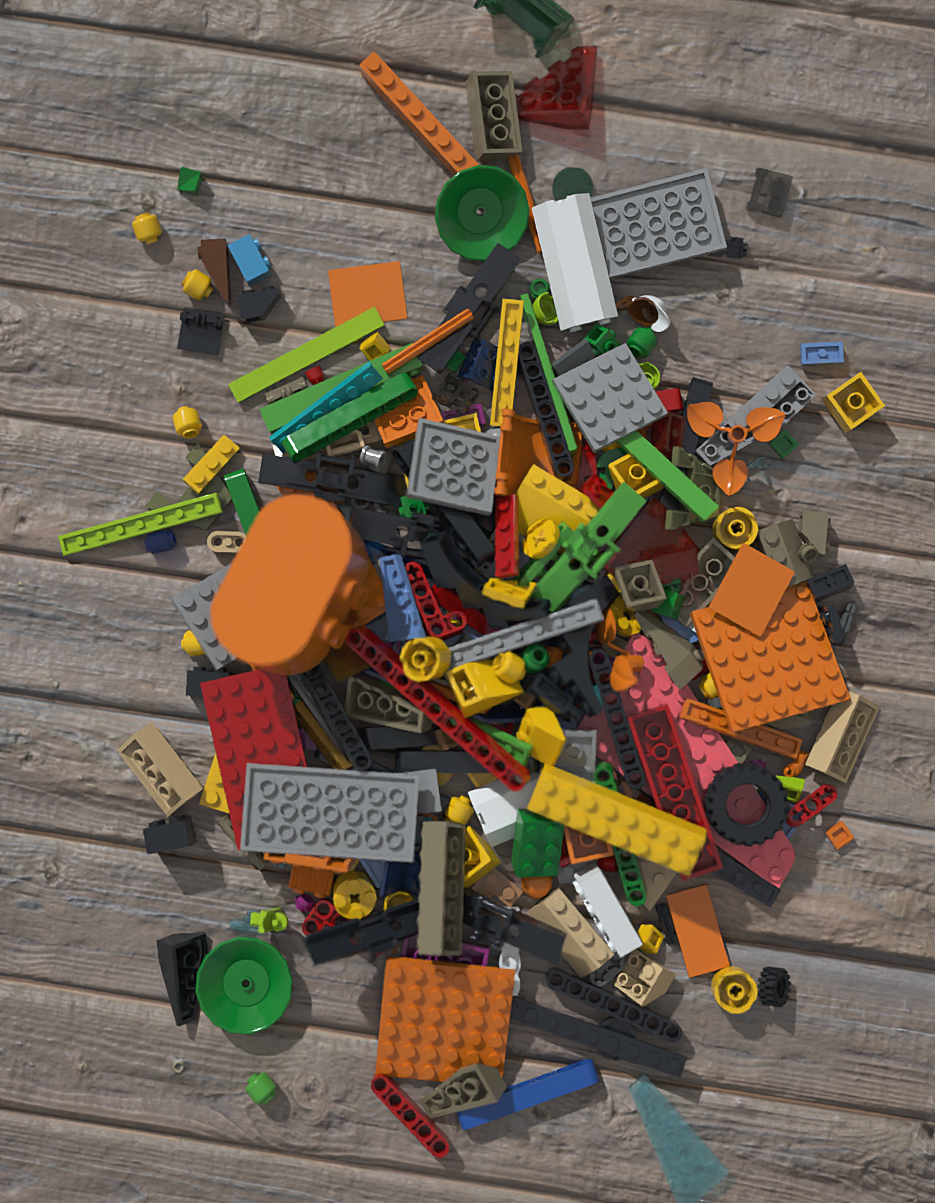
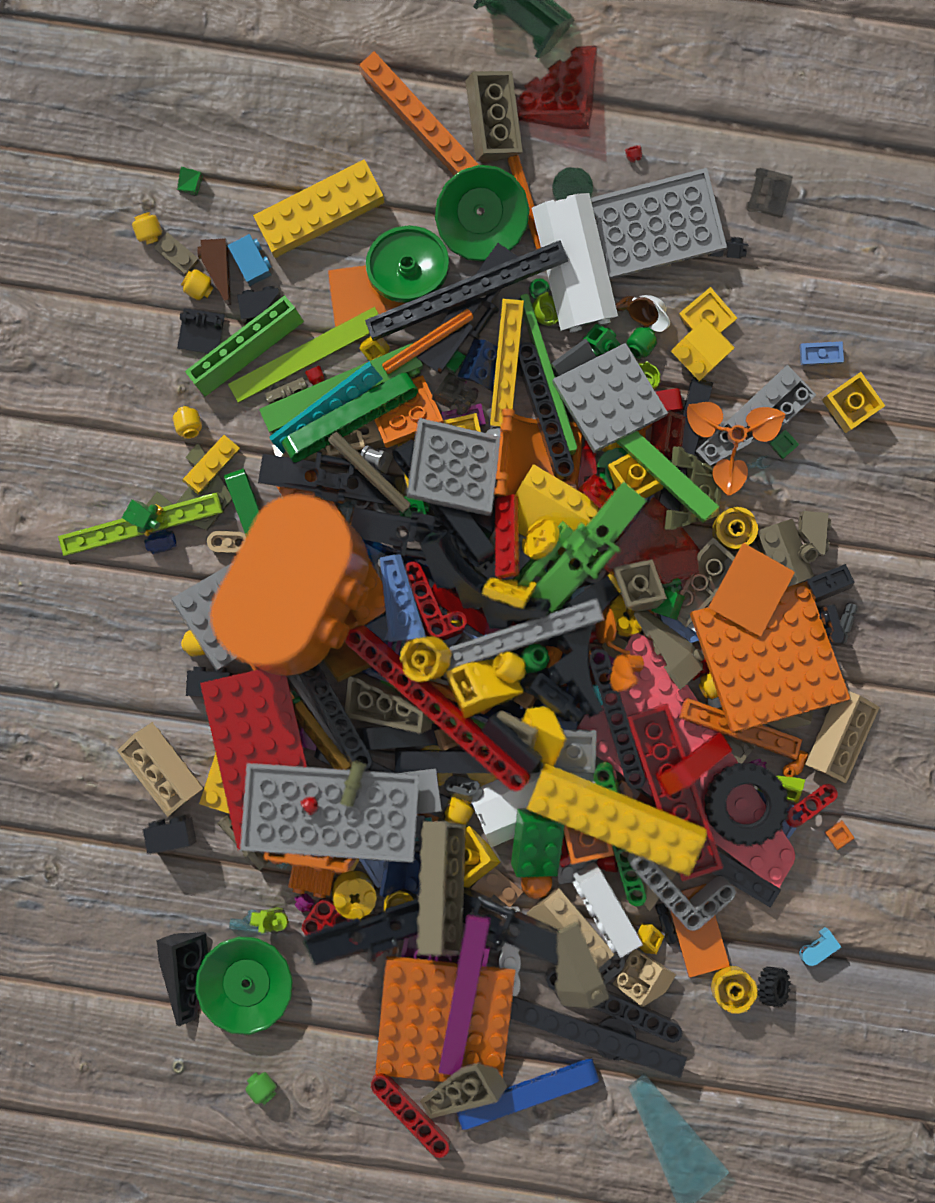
none -> green piece [122,499,163,536]
none -> dark tan plate [154,232,200,275]
none -> bright green brick [185,296,304,397]
none -> yellow brick [253,159,385,258]
none -> red hinge [300,797,319,816]
none -> dark tan axle [328,432,411,512]
none -> olive pin [340,761,366,807]
none -> black plate [365,240,568,341]
none -> green dish [366,226,449,303]
none -> magenta tile [439,915,489,1075]
none -> dark grey beam [444,775,483,802]
none -> black tile [481,714,543,774]
none -> dark tan tile [497,711,537,748]
none -> dark tan wedge [555,921,609,1008]
none -> red hinge [625,145,642,163]
none -> light grey beam [628,852,736,931]
none -> red beam [656,732,732,796]
none -> yellow slope [671,318,735,381]
none -> yellow plate [678,287,737,333]
none -> medium azure leg [799,927,841,966]

